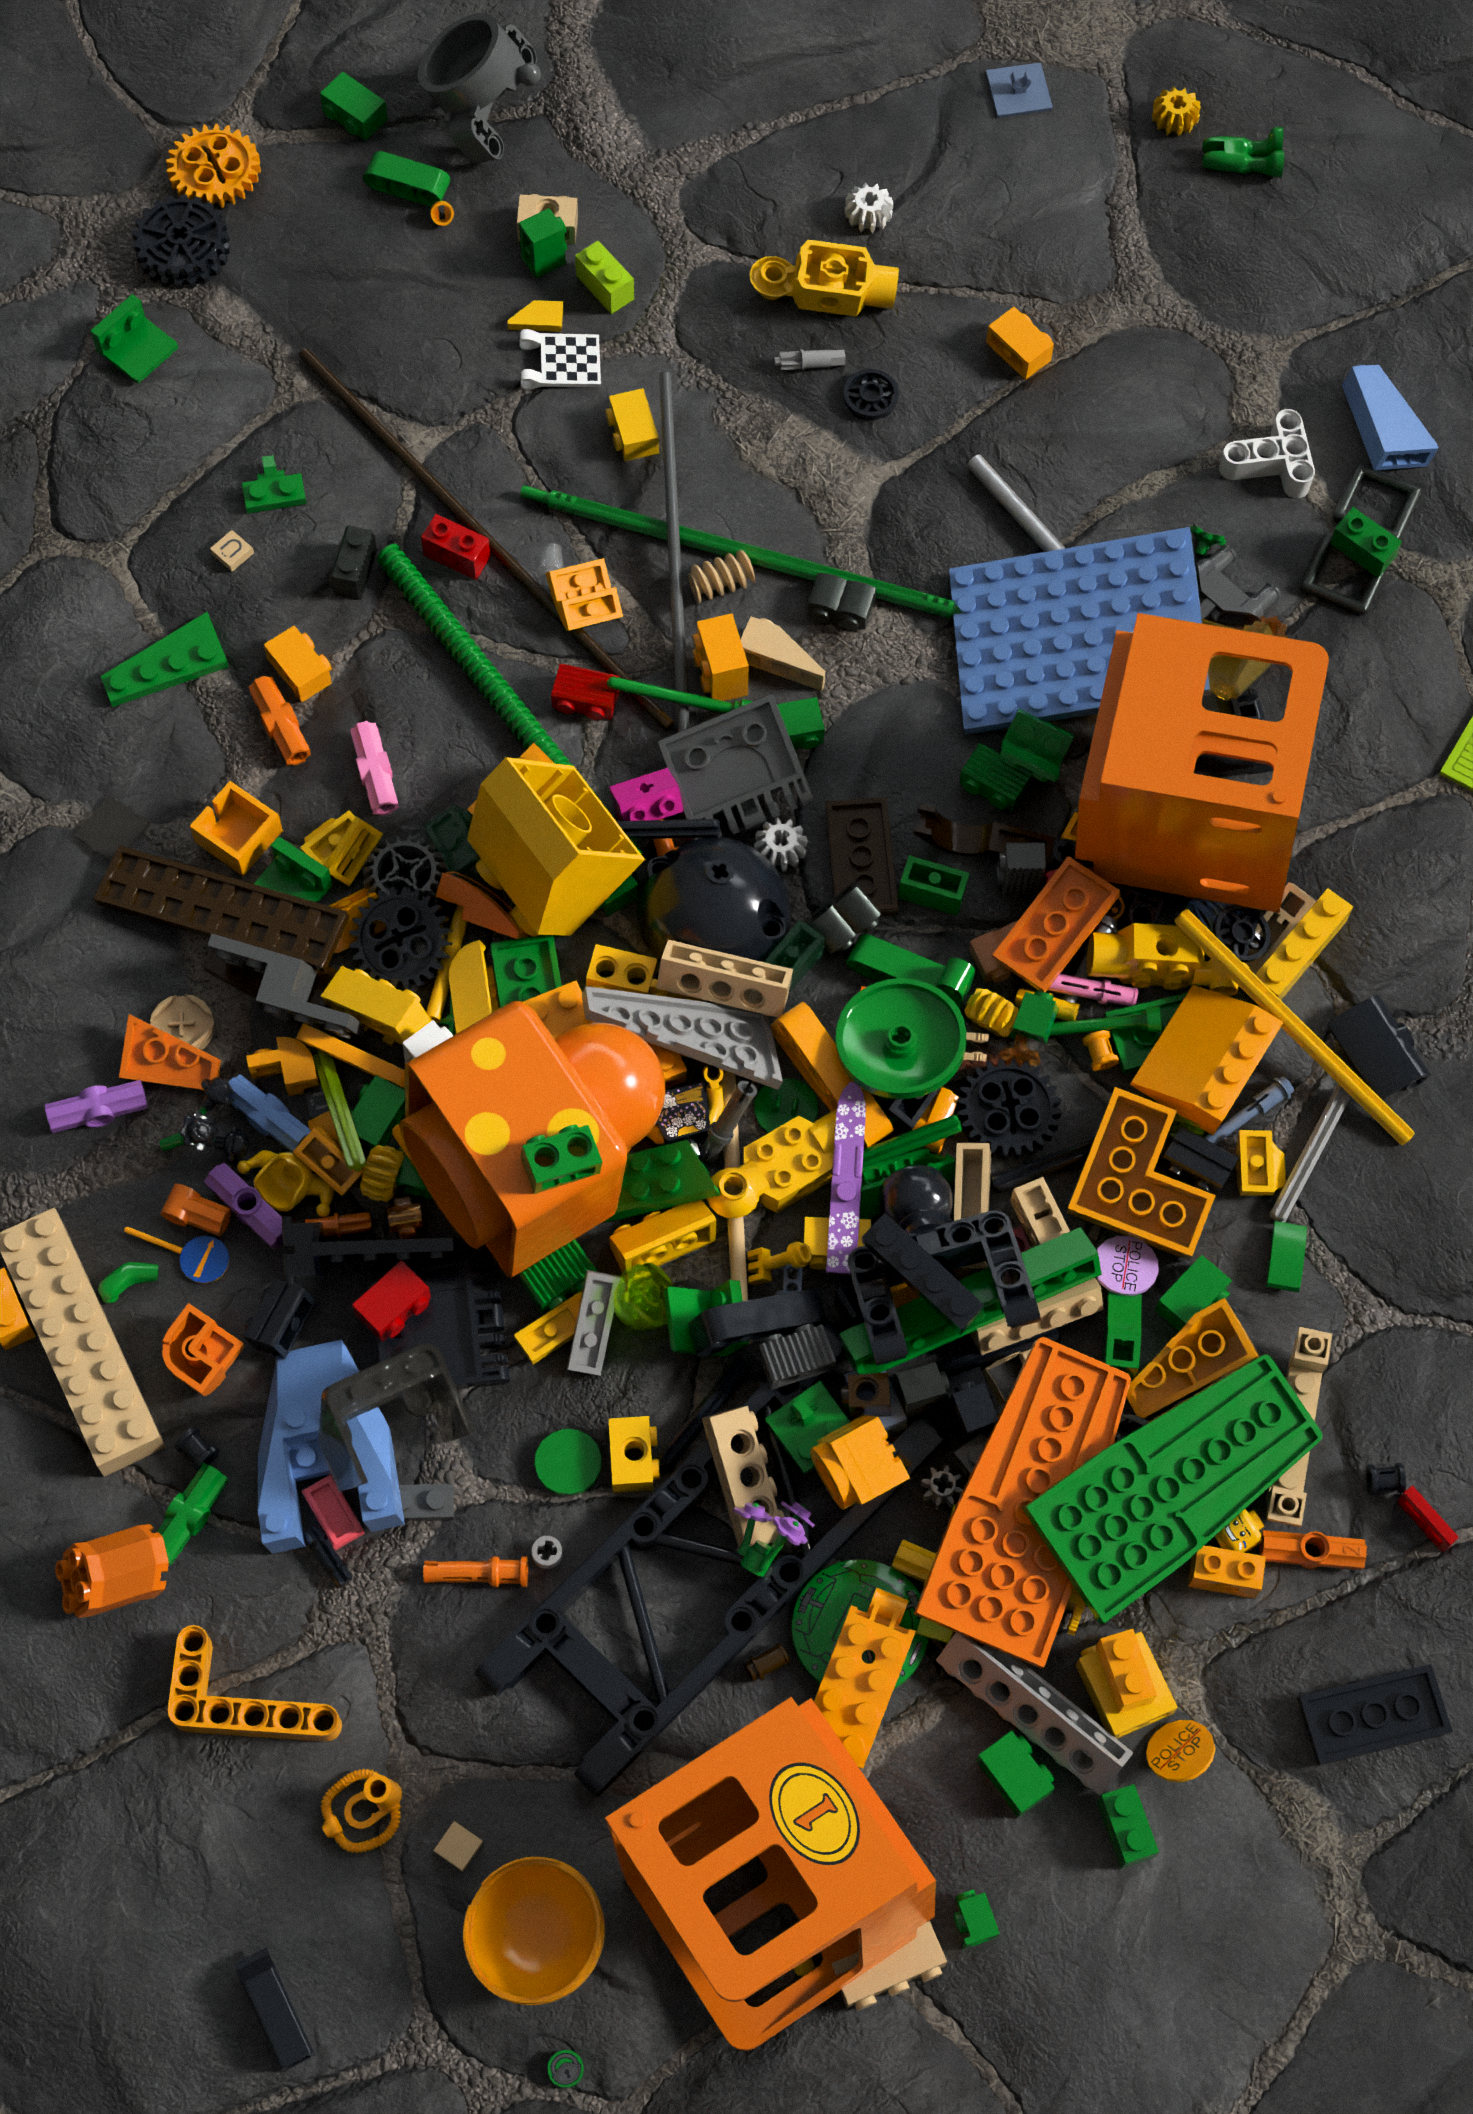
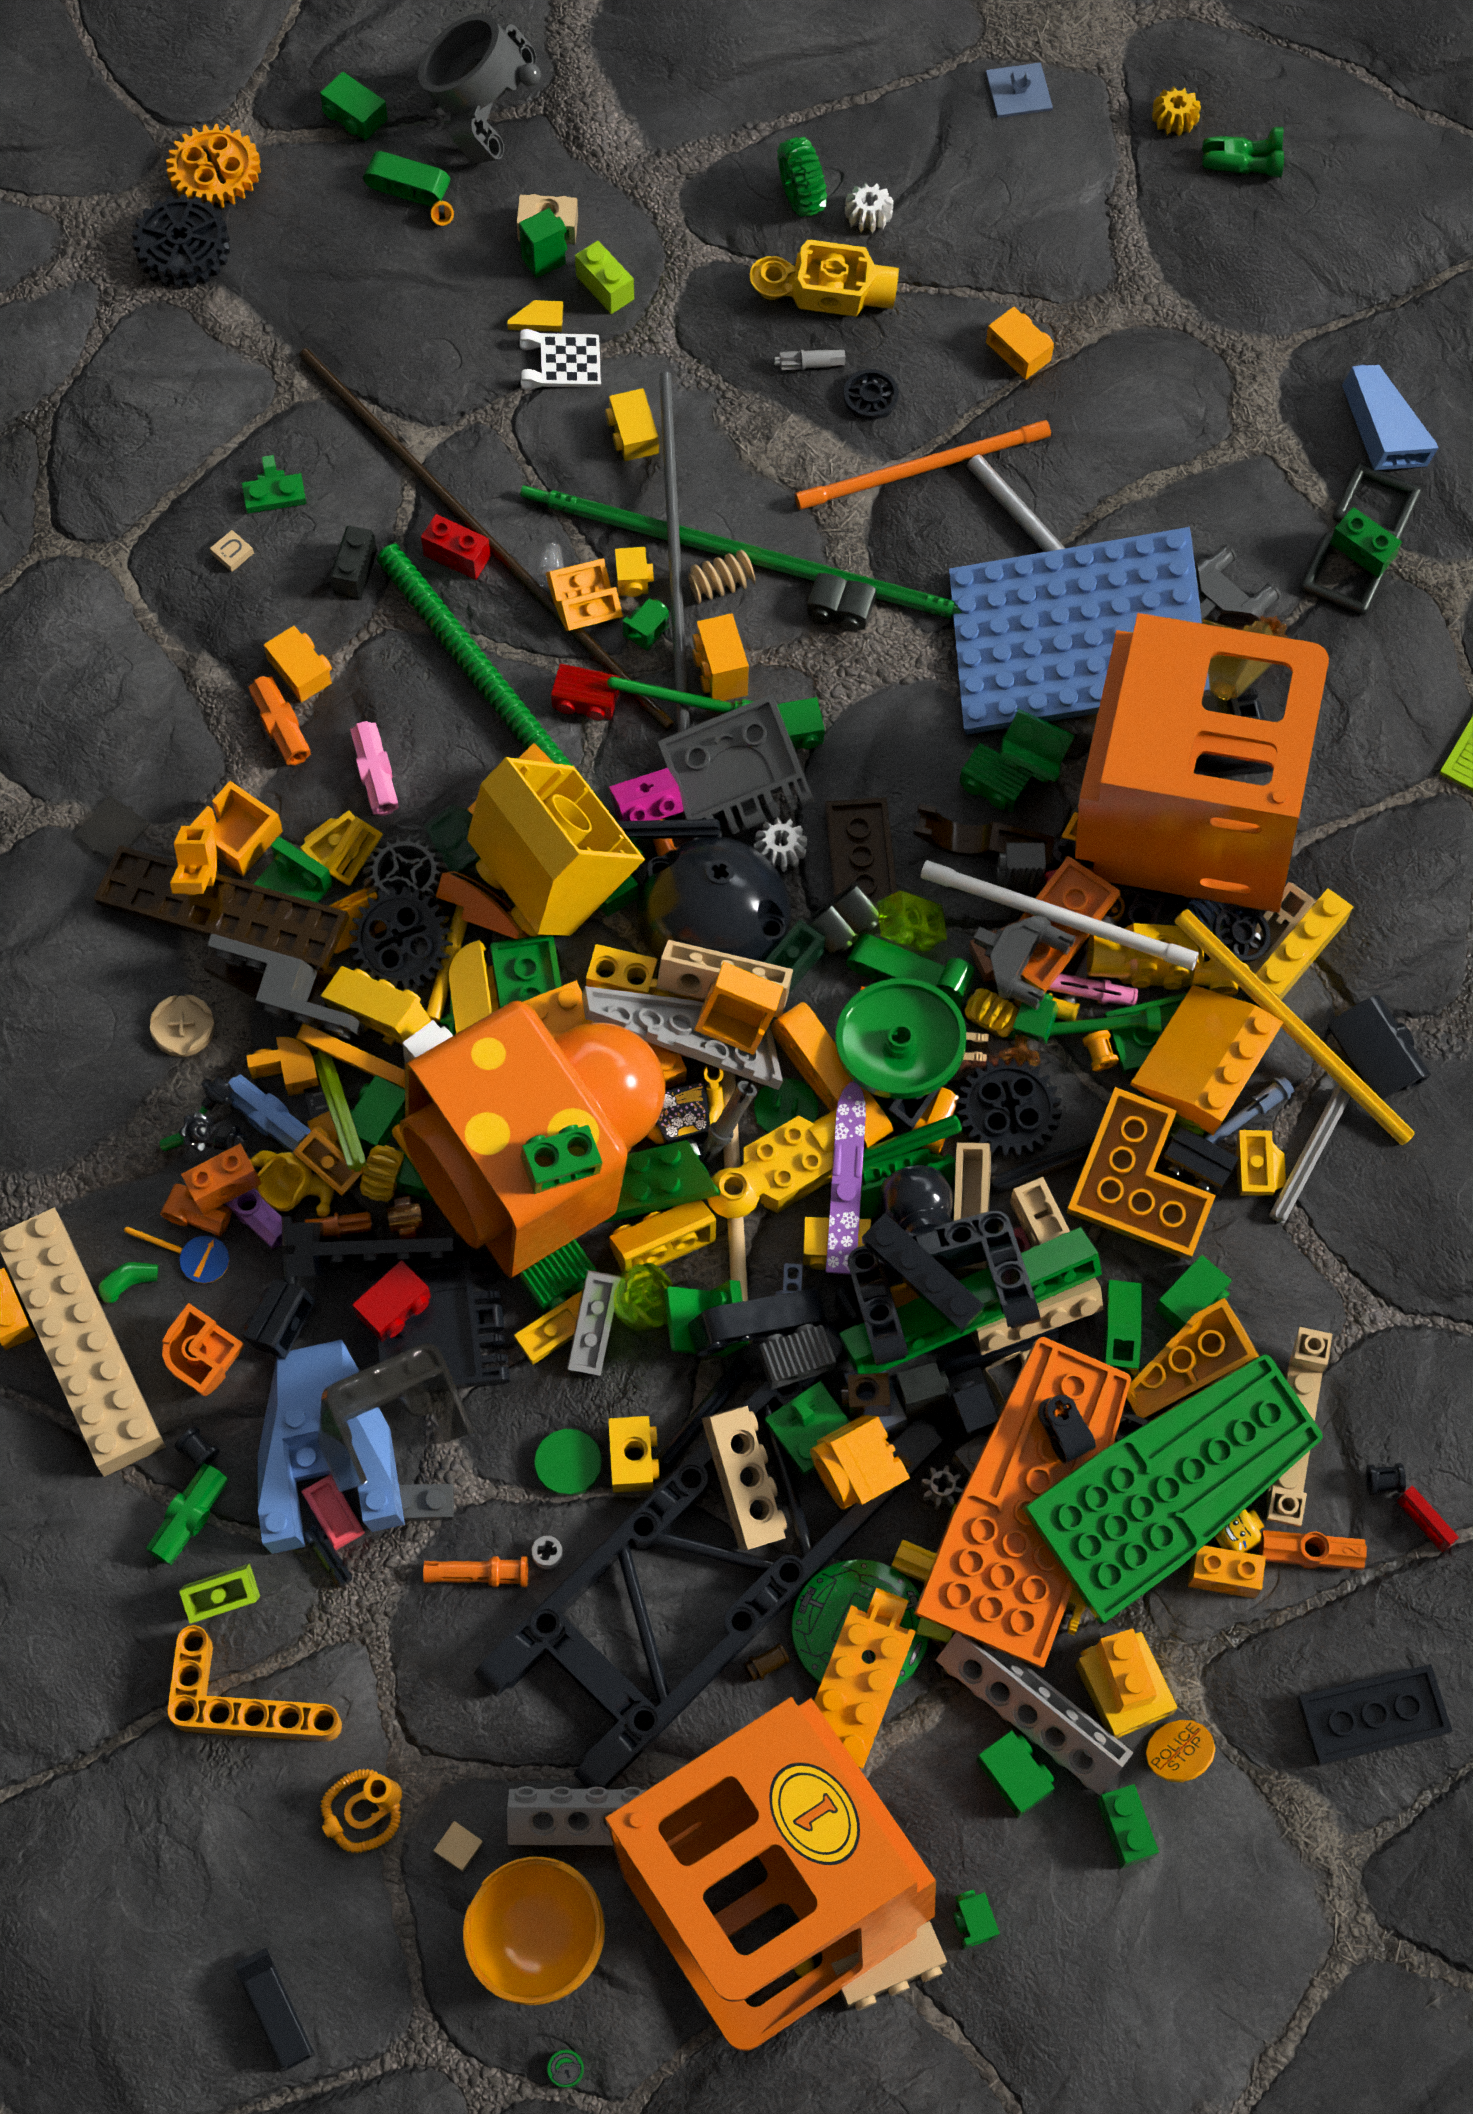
medium lavender piece [45,1080,148,1133] -> none
orange brick [55,1524,169,1618] -> none
green bracket [90,294,178,383] -> none
green wing [101,612,229,707] -> none
orange wing [119,1014,221,1090] -> none
plant [733,1501,815,1577] -> none
tan slope [741,616,826,691] -> none
yellow hinge [747,1241,812,1286] -> none
green brick [898,855,970,916] -> none
lavender piece [1097,1236,1159,1296] -> none
green plant [1190,525,1227,556] -> none
white beam [1219,409,1315,498] -> none
green slope [1266,1221,1307,1293] -> none
none -> light orange brick [170,826,217,895]
none -> lime brick [179,1563,260,1624]
none -> orange brick [181,1143,262,1215]
none -> light grey brick [507,1786,647,1845]
none -> yellow brick [615,547,654,597]
none -> green brick [623,598,669,651]
none -> light orange piece [694,961,784,1055]
none -> green gear [777,136,827,217]
none -> orange piece [794,420,1051,510]
none -> clear neon green brick [877,890,947,951]
none -> white piece [921,860,1199,971]
none -> dark grey connector [973,916,1076,1010]
none -> black piece [1037,1395,1096,1464]

